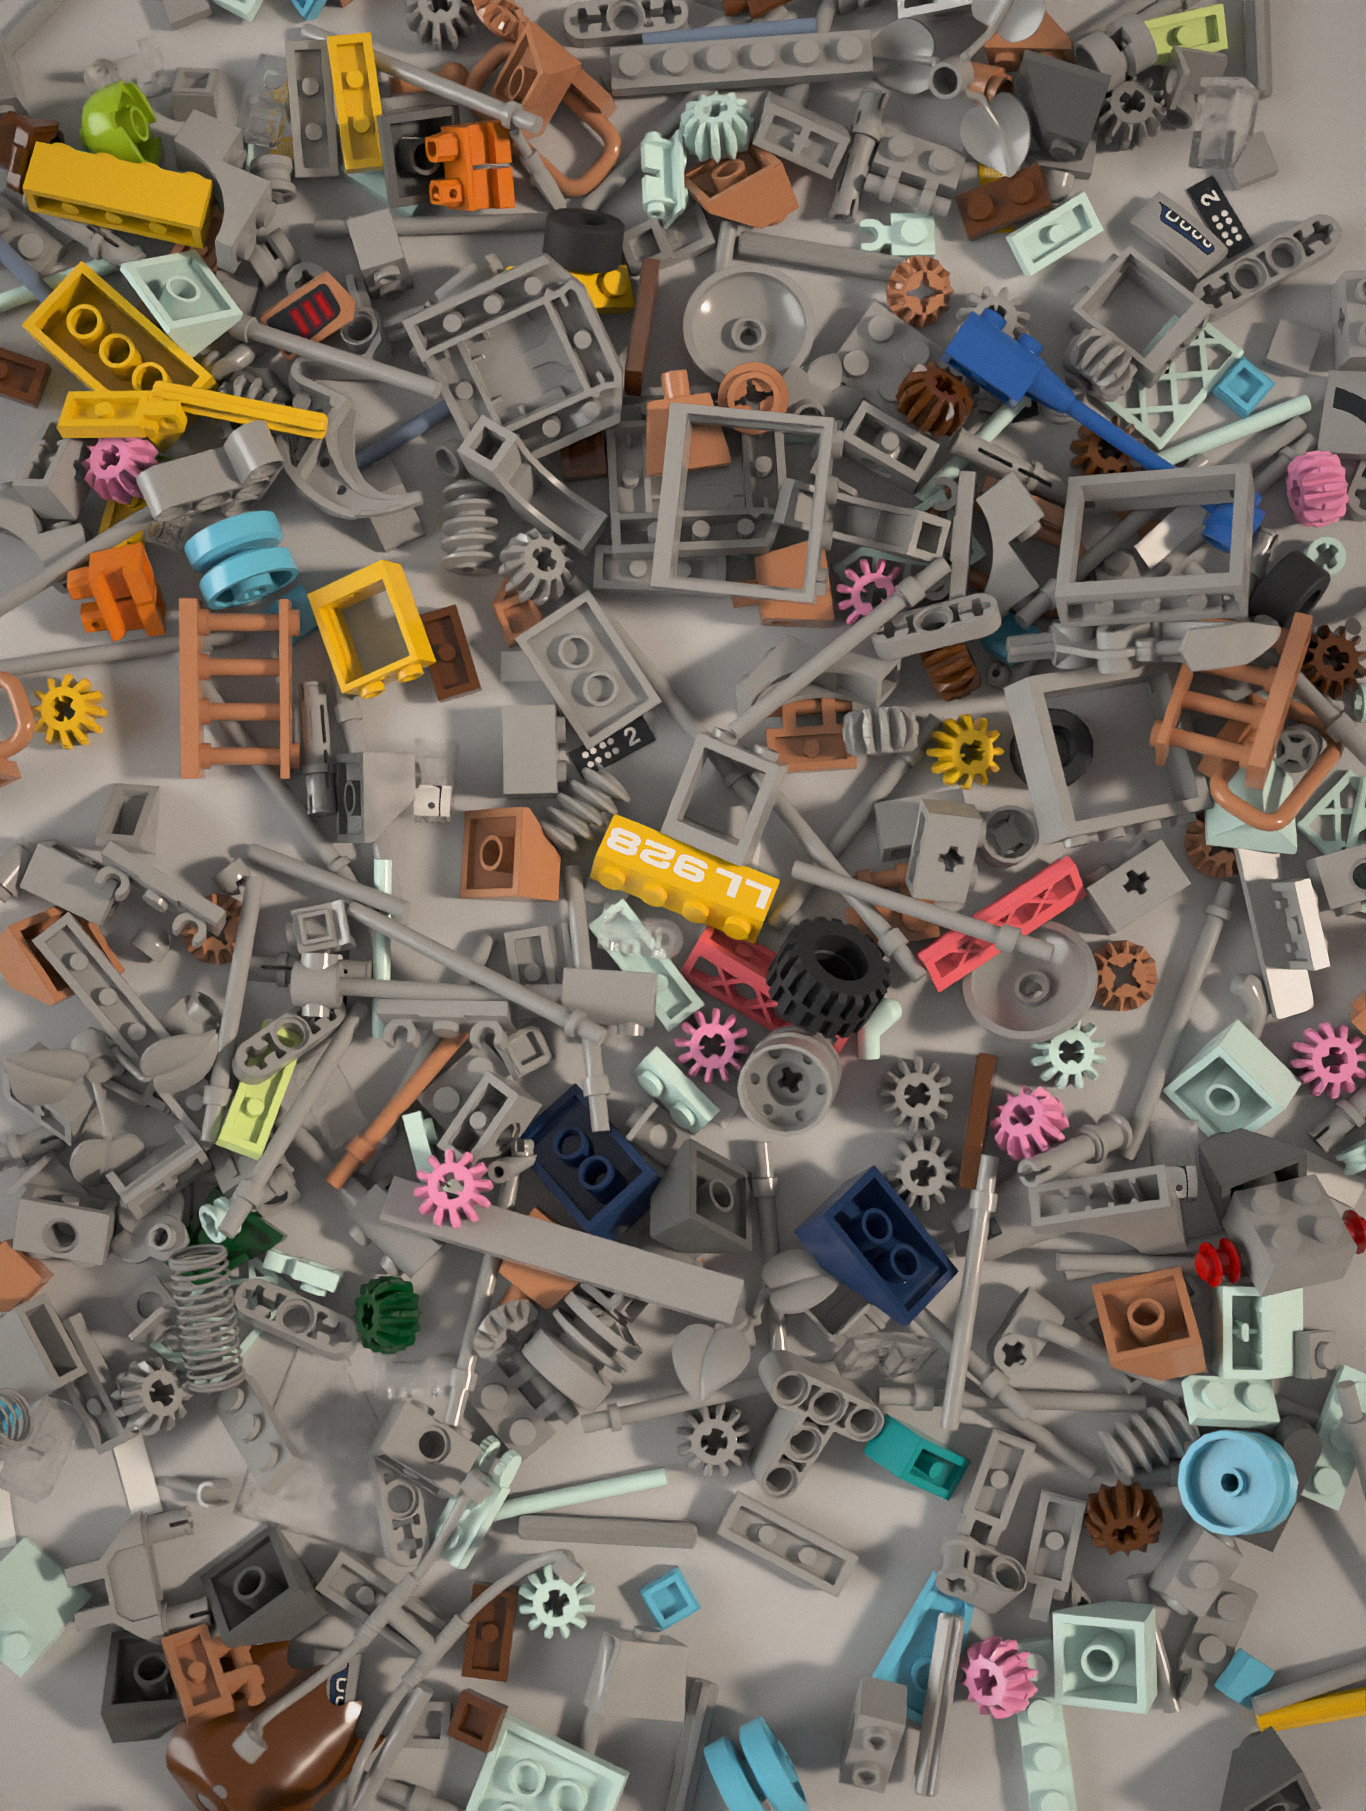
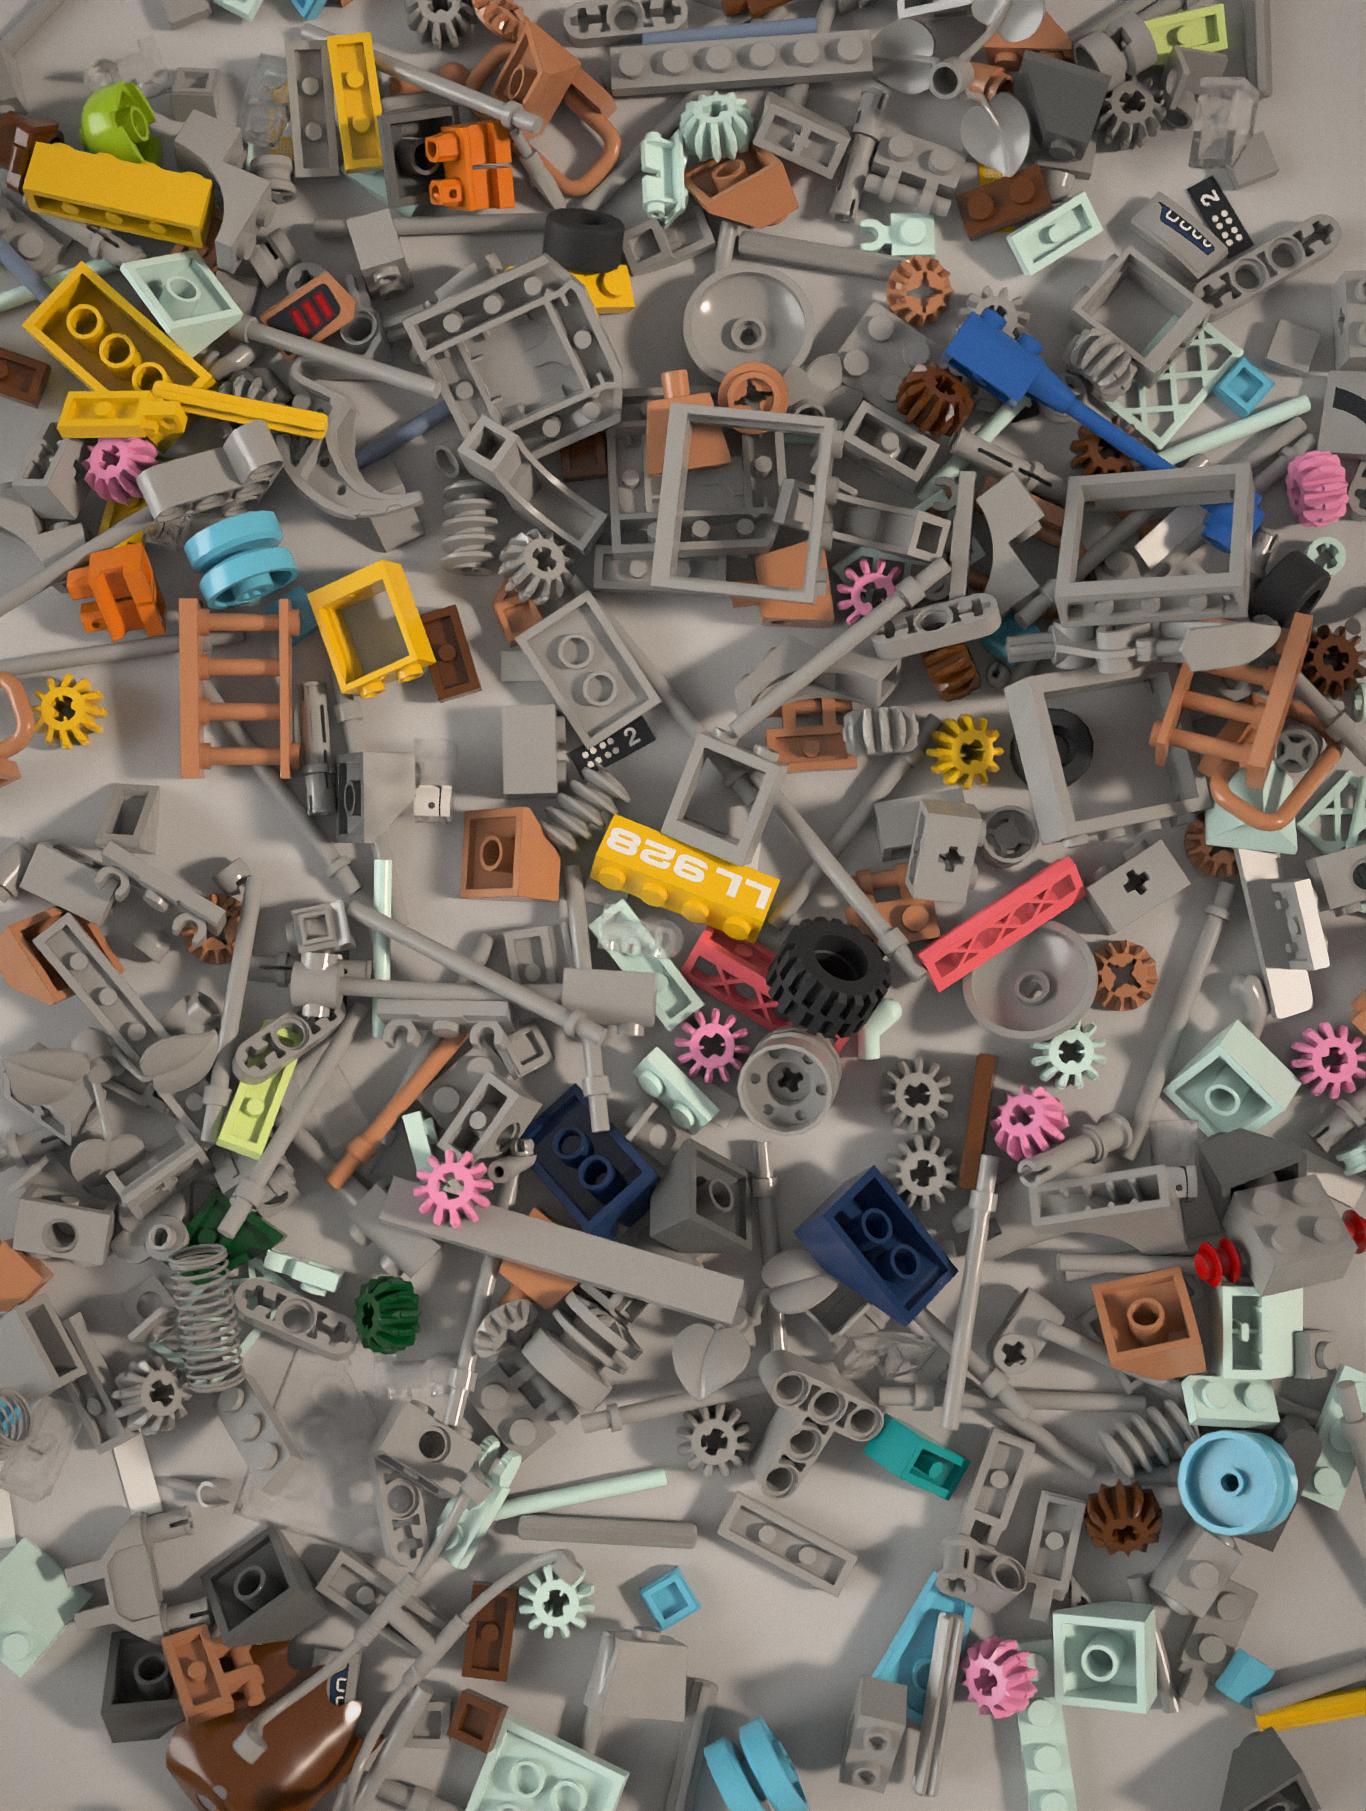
light aqua bush [199,1196,241,1243] -> none
light grey bar [247,843,411,919] -> none
reddish brown tile [624,258,660,396] -> none
light grey bar [791,860,1055,962] -> none

